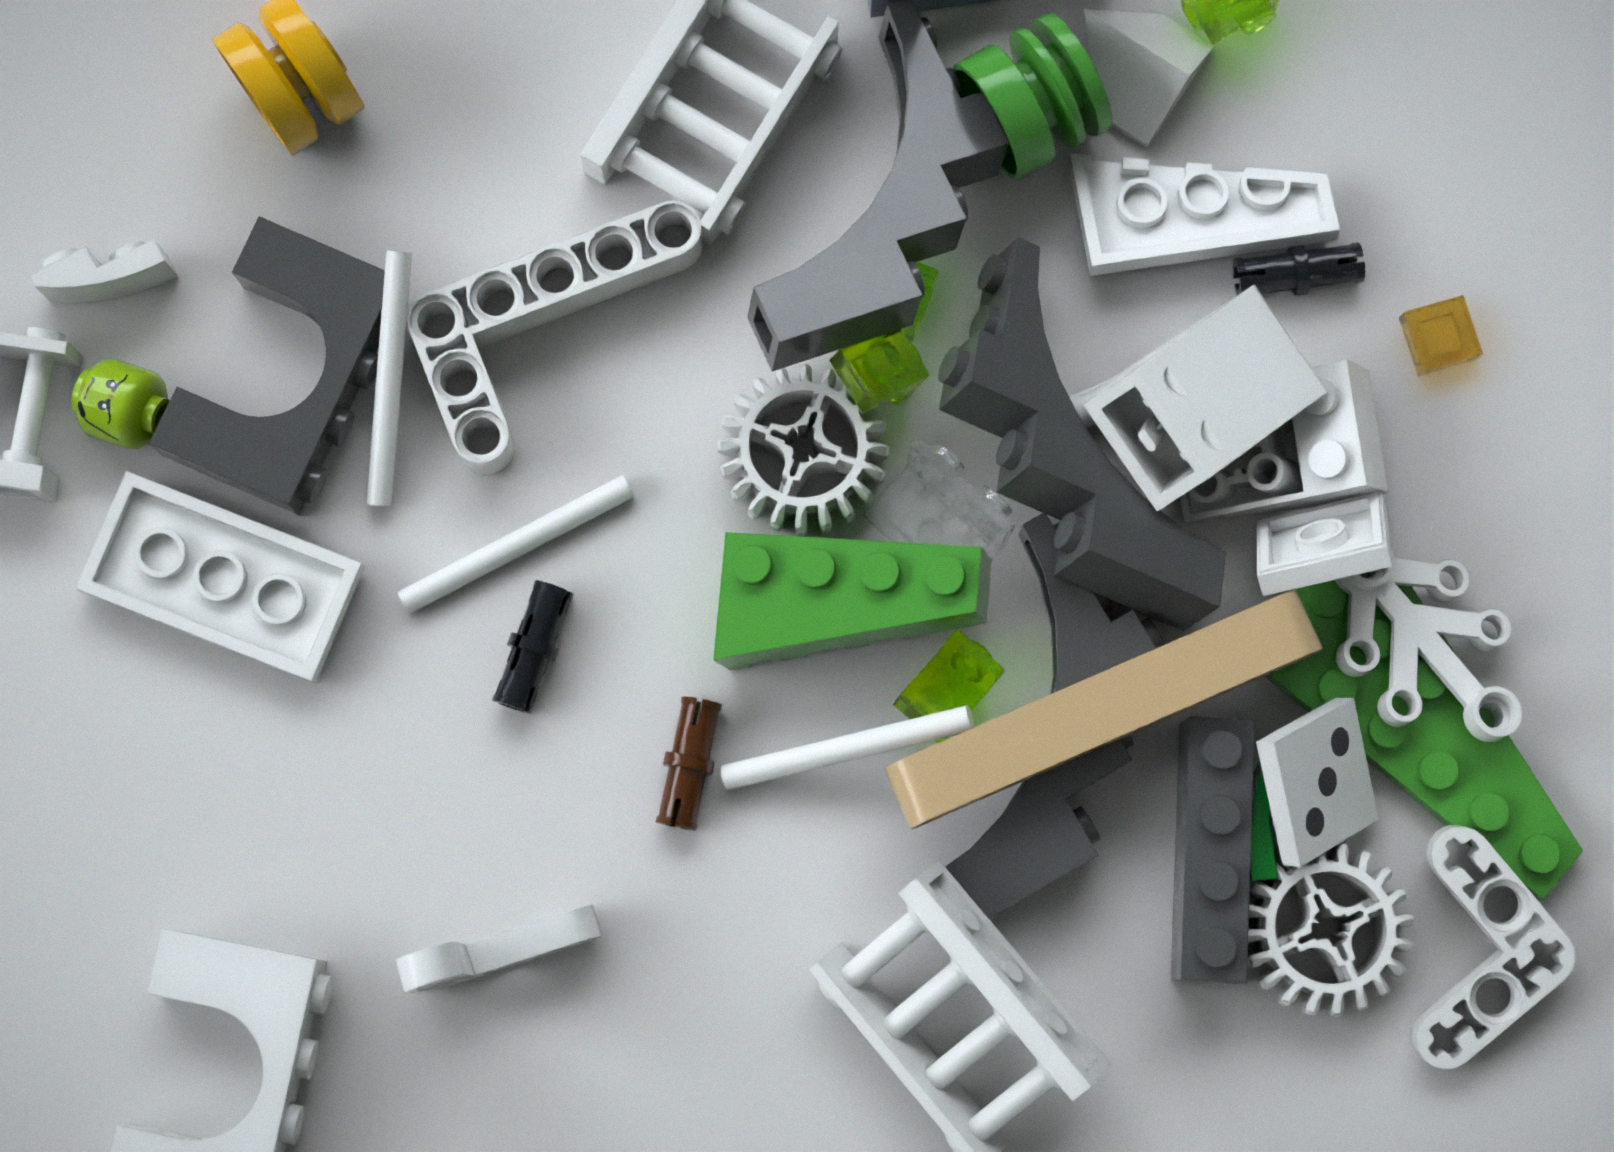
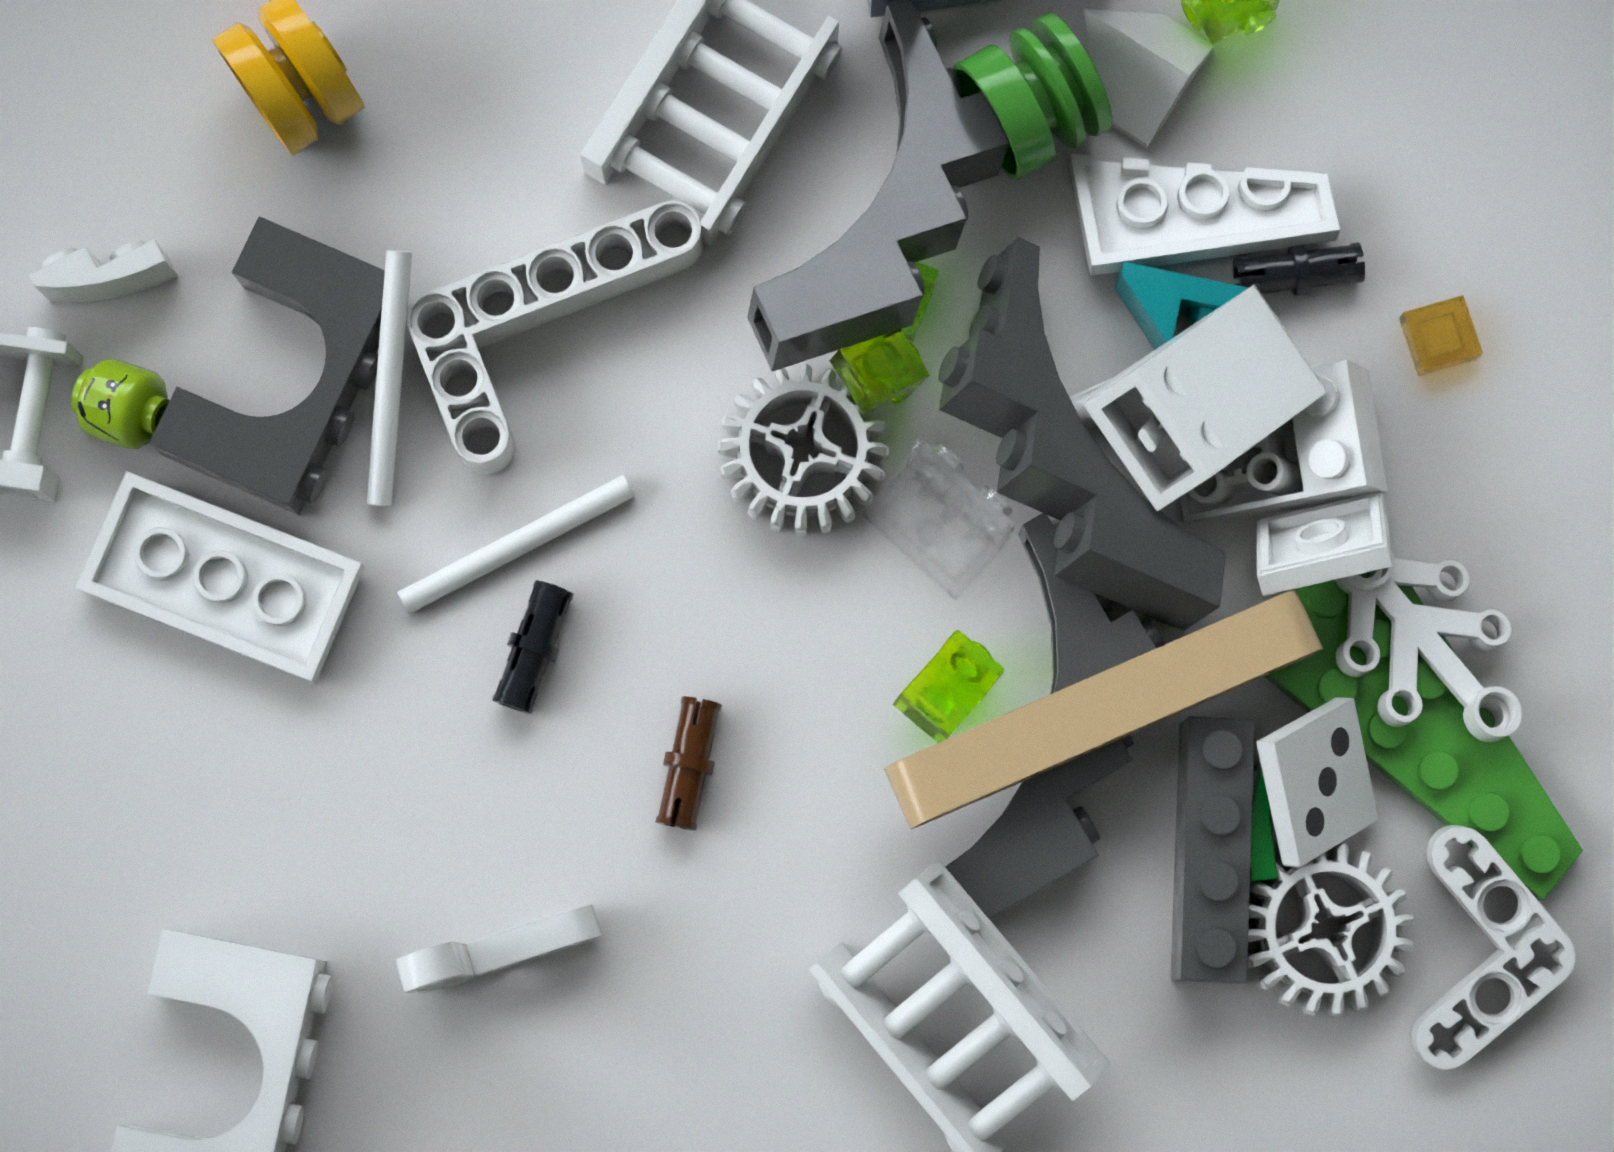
bright green wedge [713,532,992,670] -> none
white bar [721,705,974,790] -> none
none -> teal slope [1115,261,1248,350]

